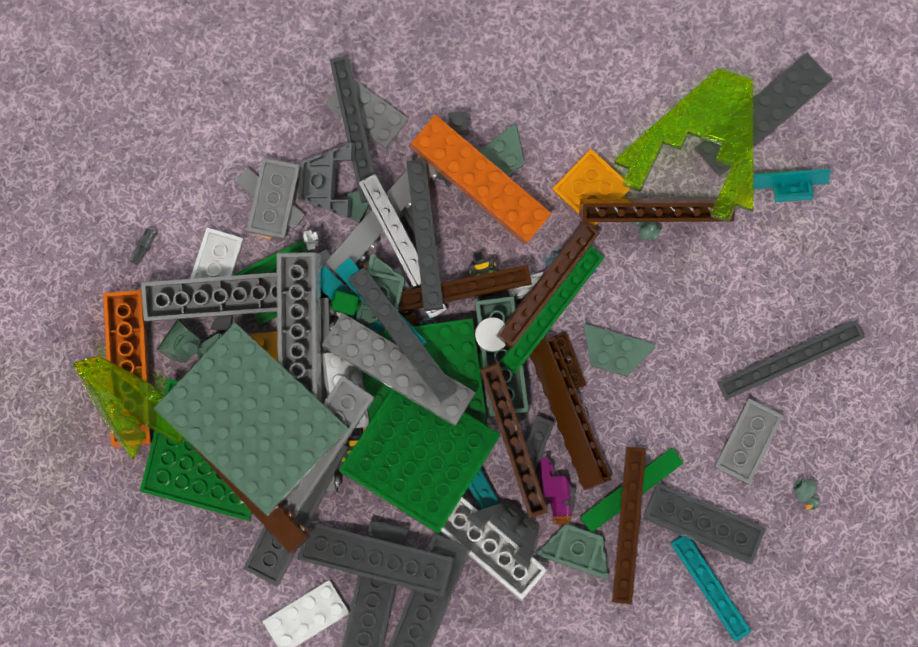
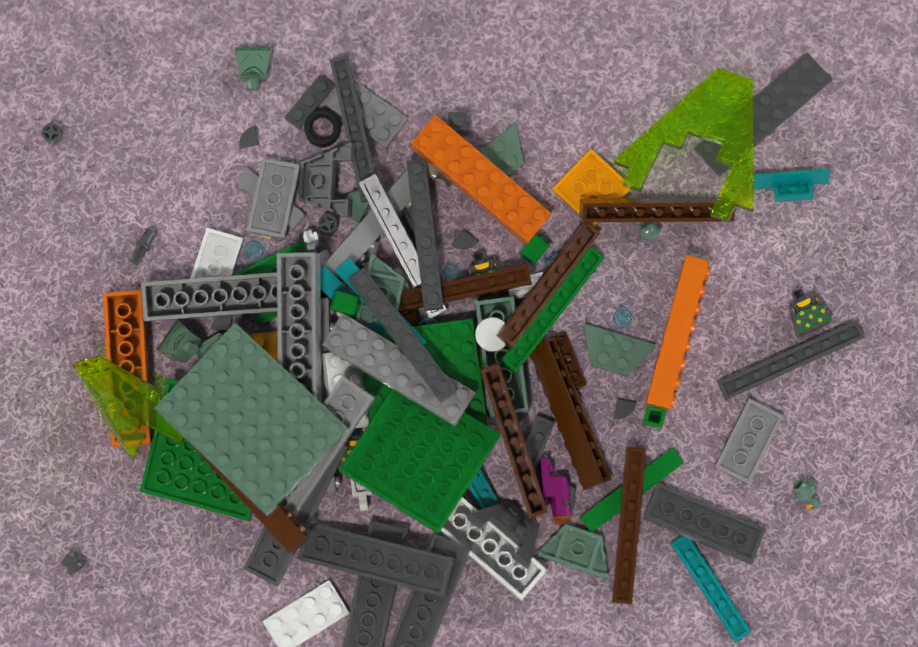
none -> dark grey wheel [42,123,63,145]
none -> dark grey wheel [61,551,85,575]
none -> sand green torso [235,47,272,91]
none -> dark grey tile [239,126,259,149]
none -> clear light blue wheel [244,240,264,262]
none -> dark grey plate [284,75,335,130]
none -> black tyre [304,110,340,148]
none -> dark grey wheel [318,214,338,235]
none -> white plate [350,479,372,511]
none -> clear light blue wheel [440,266,463,283]
none -> dark grey tile [451,230,478,249]
none -> green brick [518,234,550,265]
none -> clear light blue wheel [612,308,632,330]
none -> dark grey tile [614,400,636,420]
none -> green brick [642,405,667,431]
none -> orange brick [644,255,711,413]
none -> dark grey torso [788,289,832,338]

